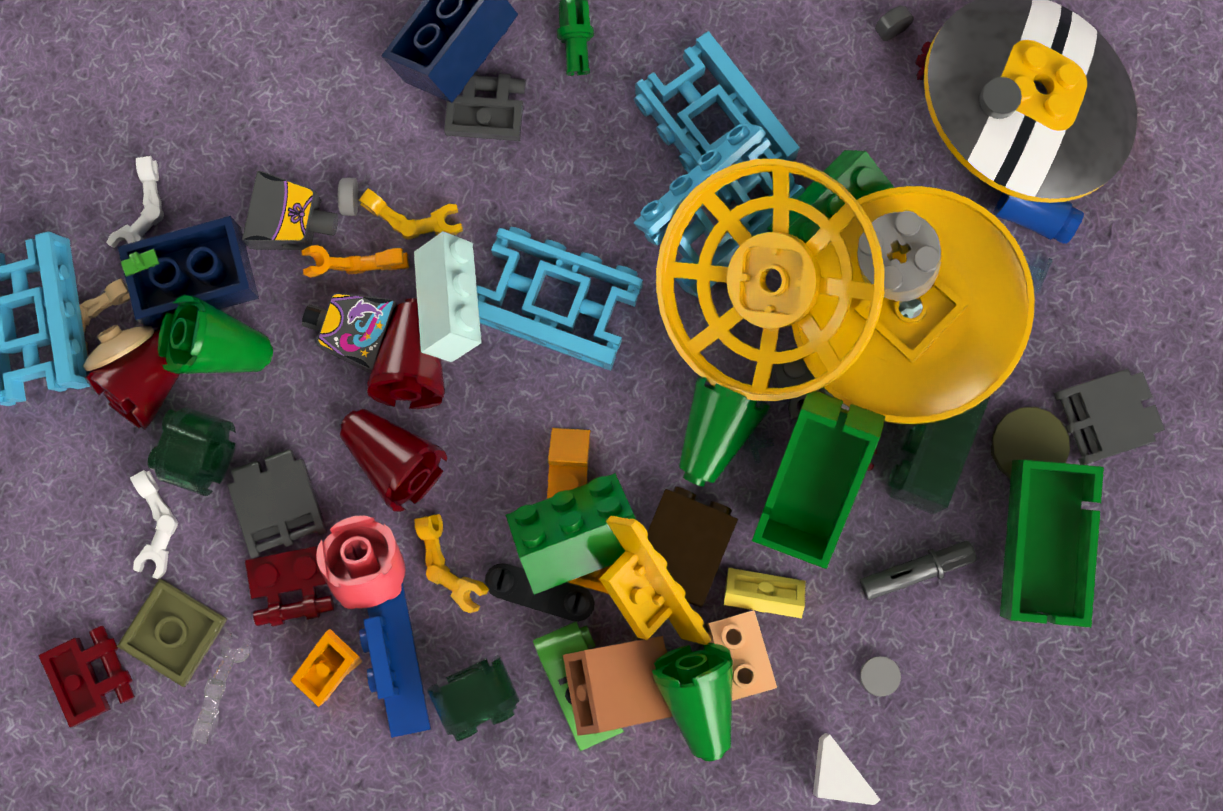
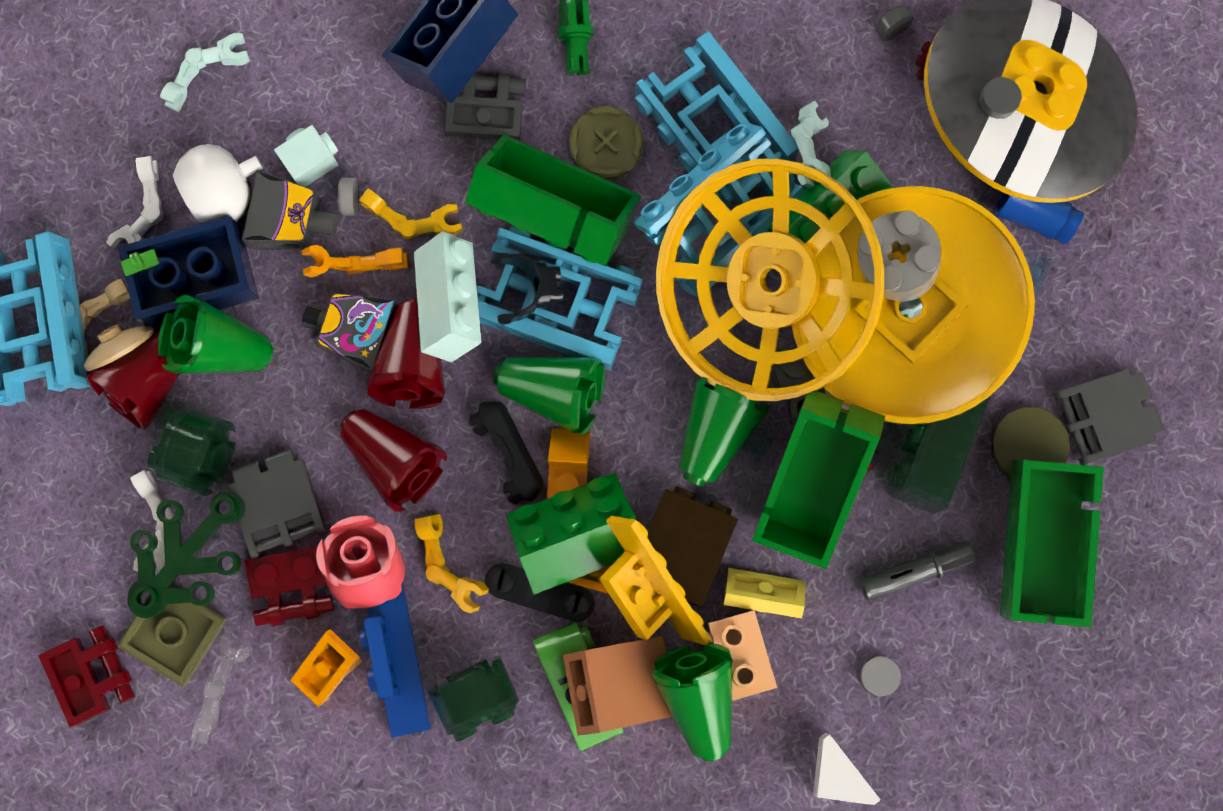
none -> dark green plant [127,492,245,618]
none -> light aqua piece [160,33,250,112]
none -> white piece [173,144,263,224]
none -> light aqua brick [274,125,338,187]
none -> green piece [465,134,642,266]
none -> black piece [469,401,544,505]
none -> black helmet [491,253,563,324]
none -> green cone [493,357,605,435]
none -> olive tile [569,106,644,180]
none -> light aqua piece [791,101,831,189]

